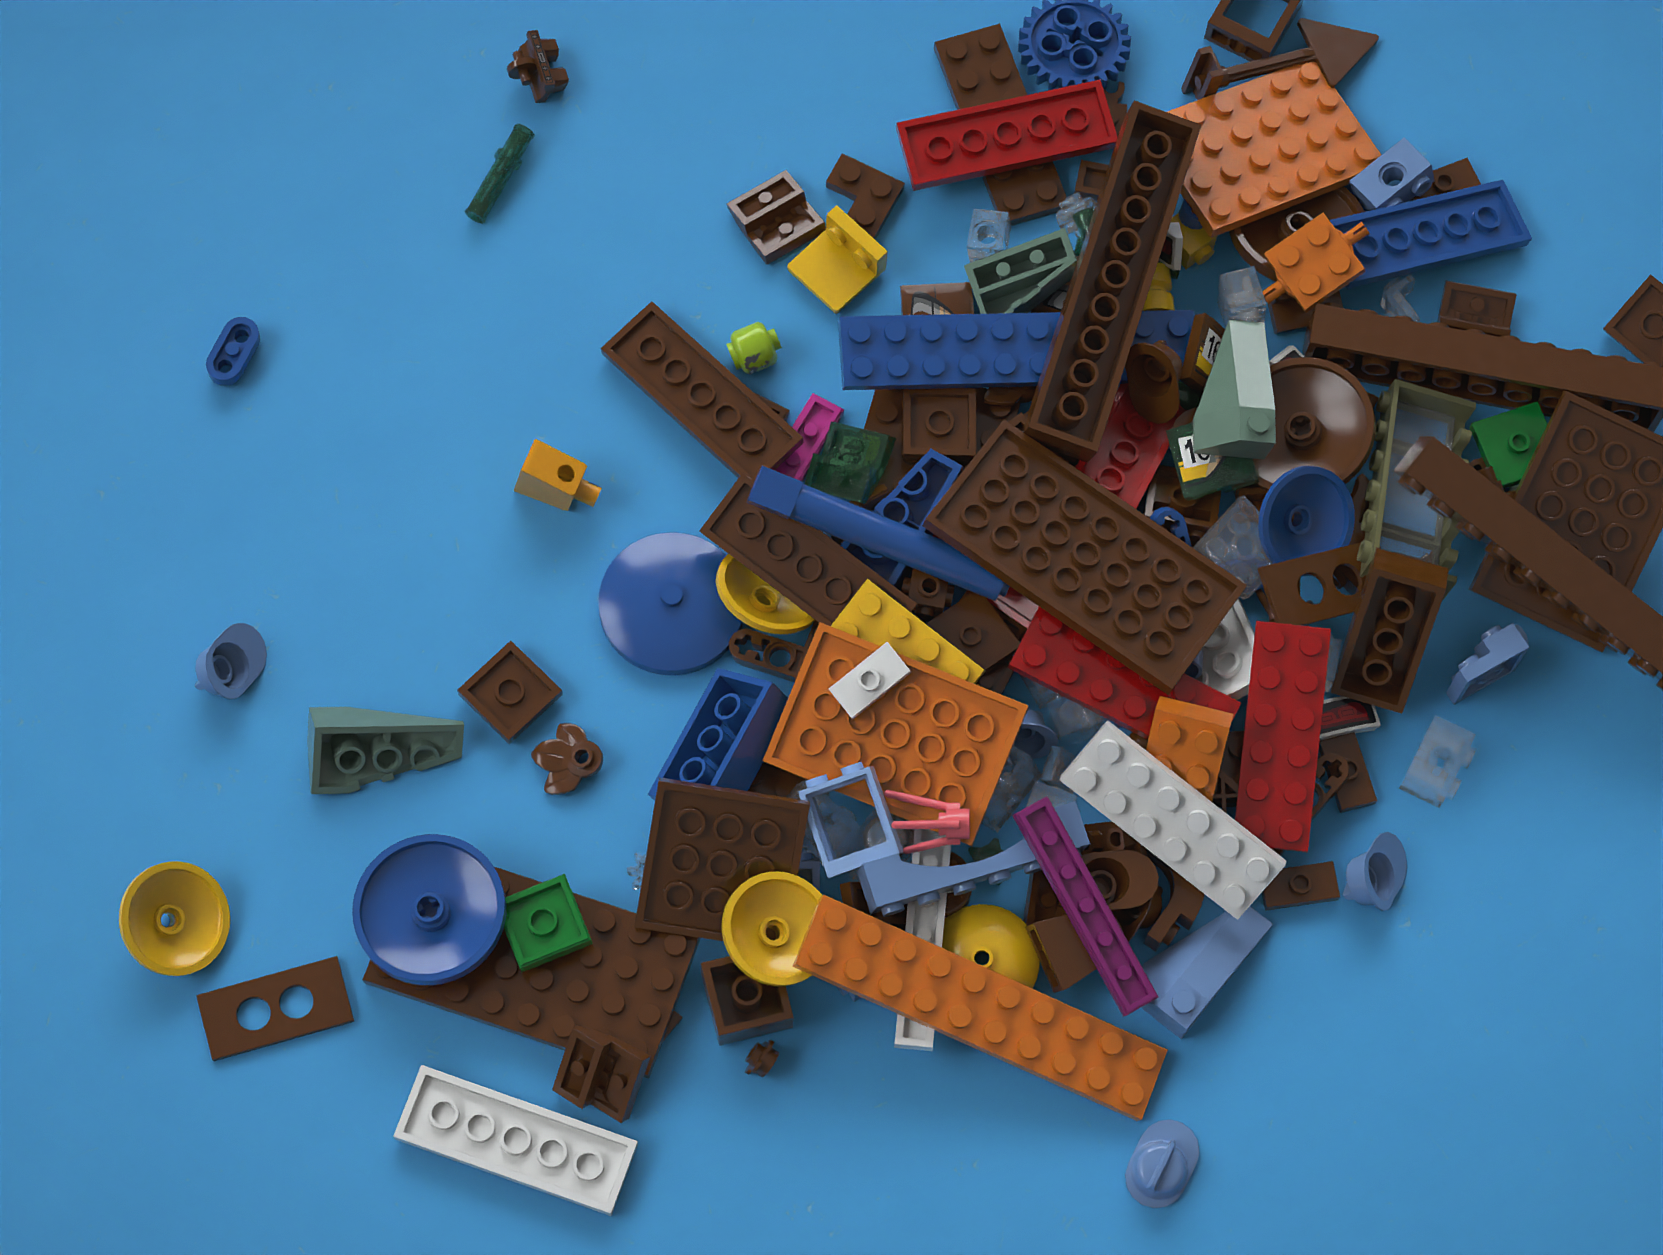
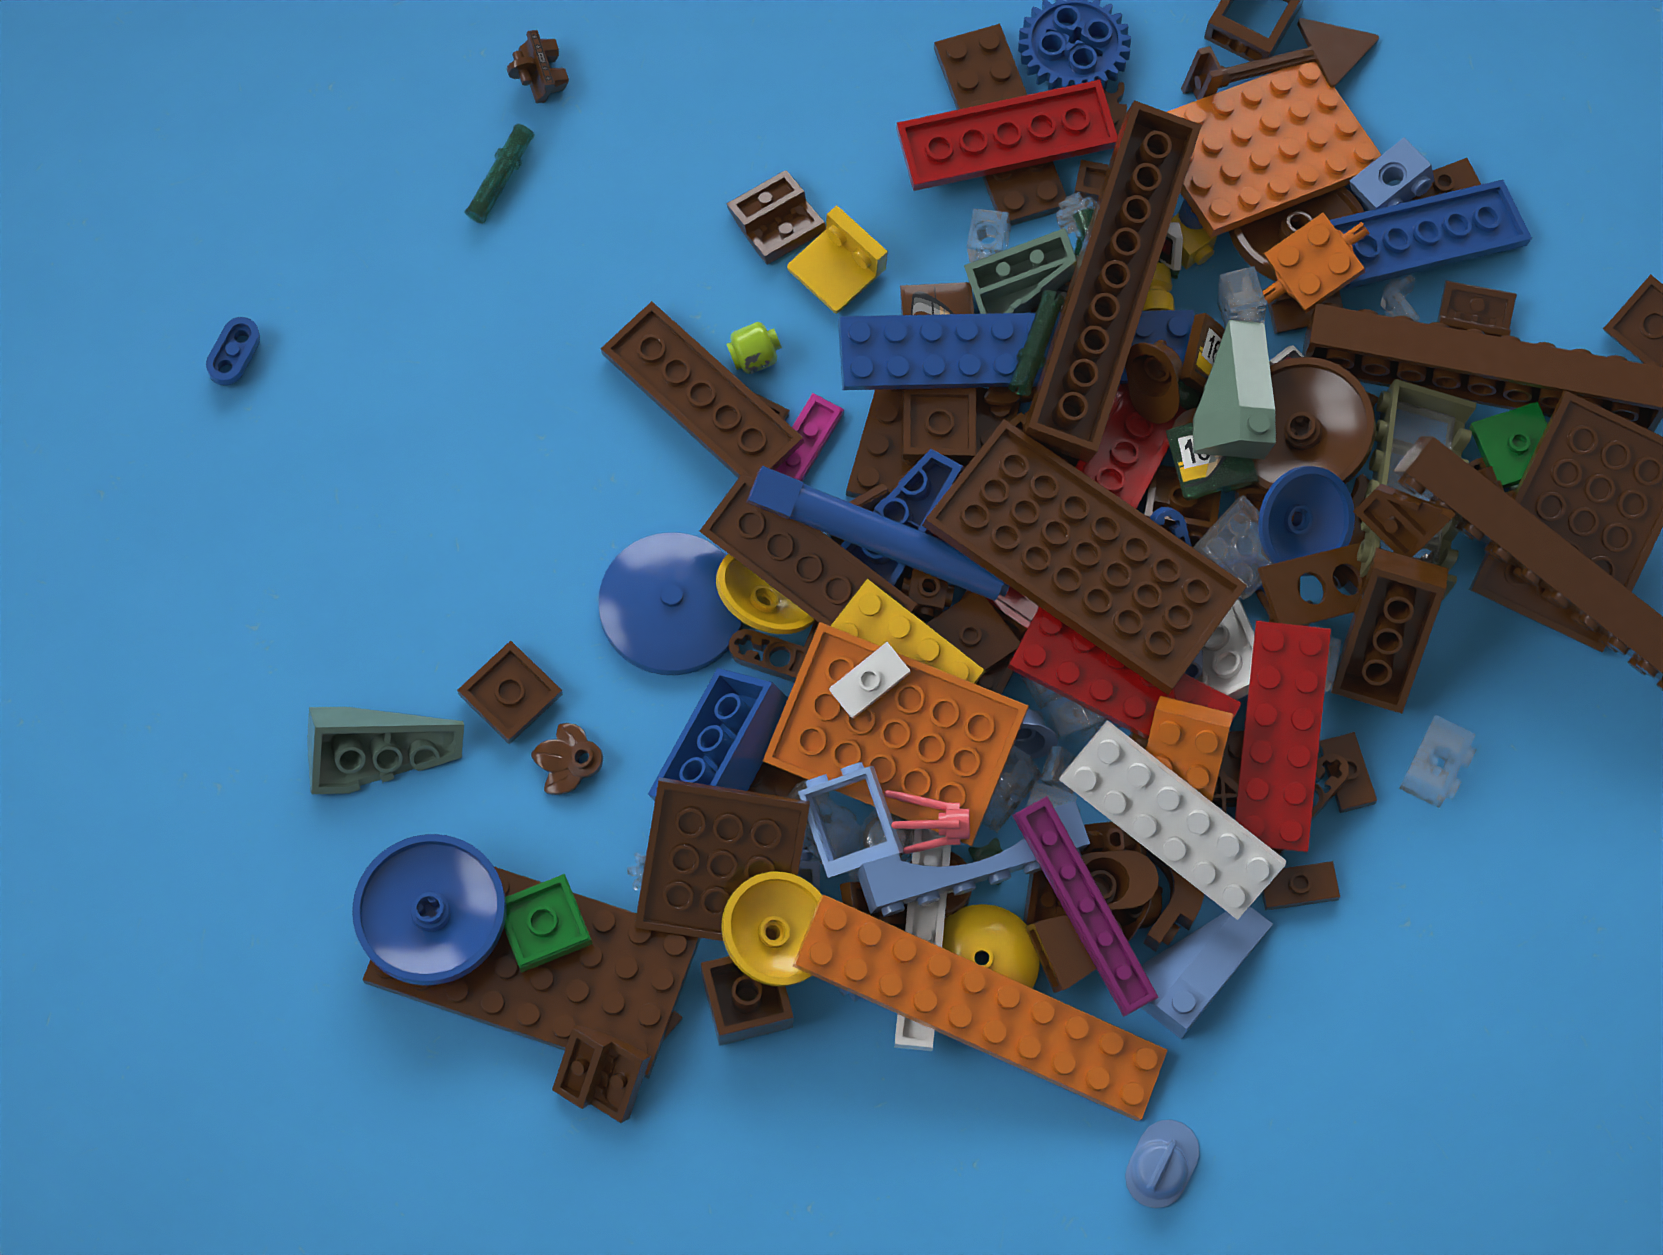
yellow dish [119,861,230,976] -> none
medium blue piece [195,623,267,699] -> none
reddish brown piece [196,956,354,1061] -> none
white plate [393,1065,638,1216] -> none
light orange torso [514,439,602,511] -> none
reddish brown plate [745,1040,779,1077] -> none
clear green slope [805,421,896,504] -> none
reddish brown plate [826,153,905,240] -> none
slope [1320,696,1381,741] -> none
medium blue piece [1343,832,1407,911] -> none
medium blue plate [1446,623,1529,705] -> none
none -> clear green pin [1008,290,1065,396]
none -> reddish brown wing [1353,484,1456,558]

